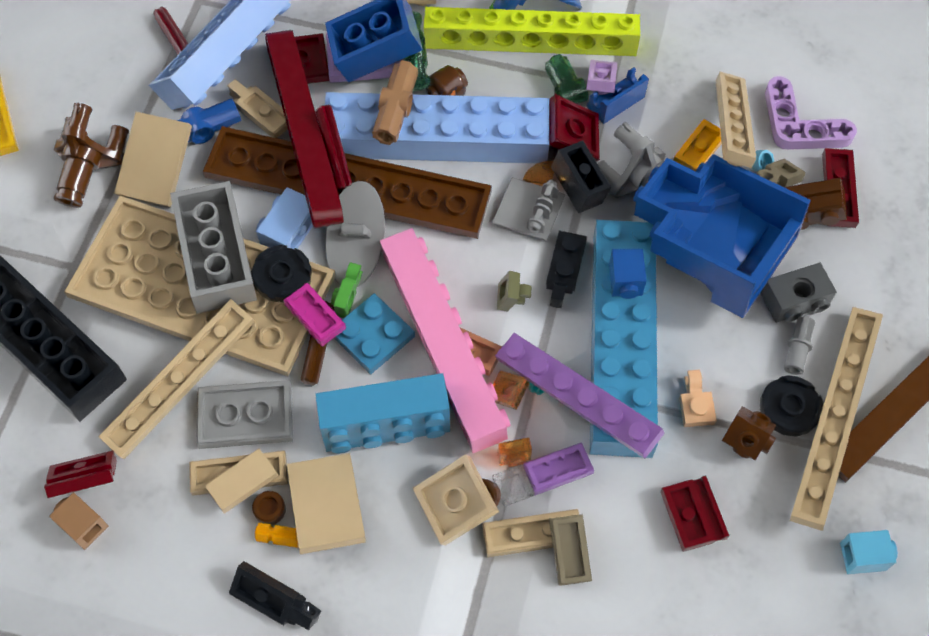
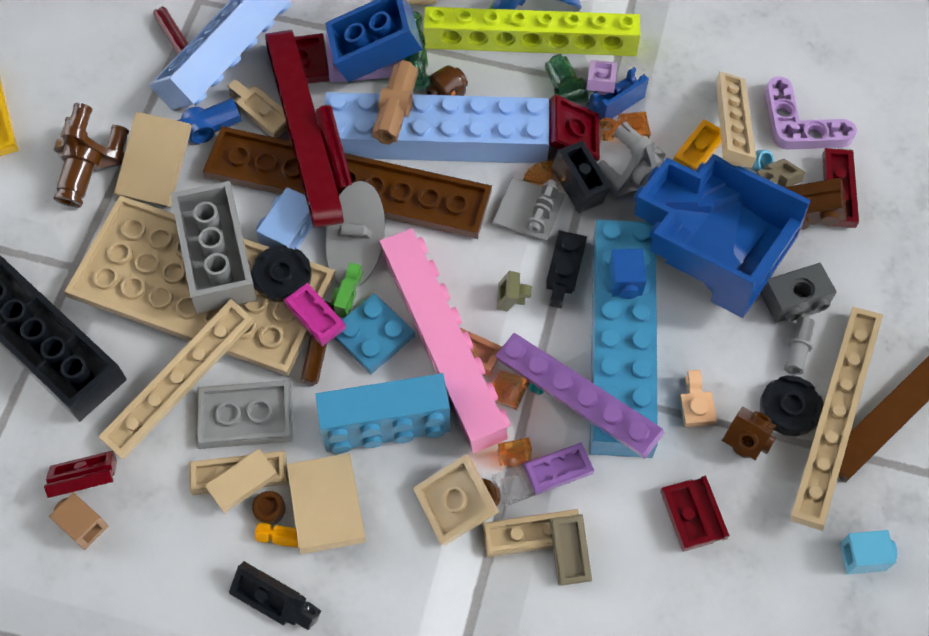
none -> clear orange plate [600,111,651,141]

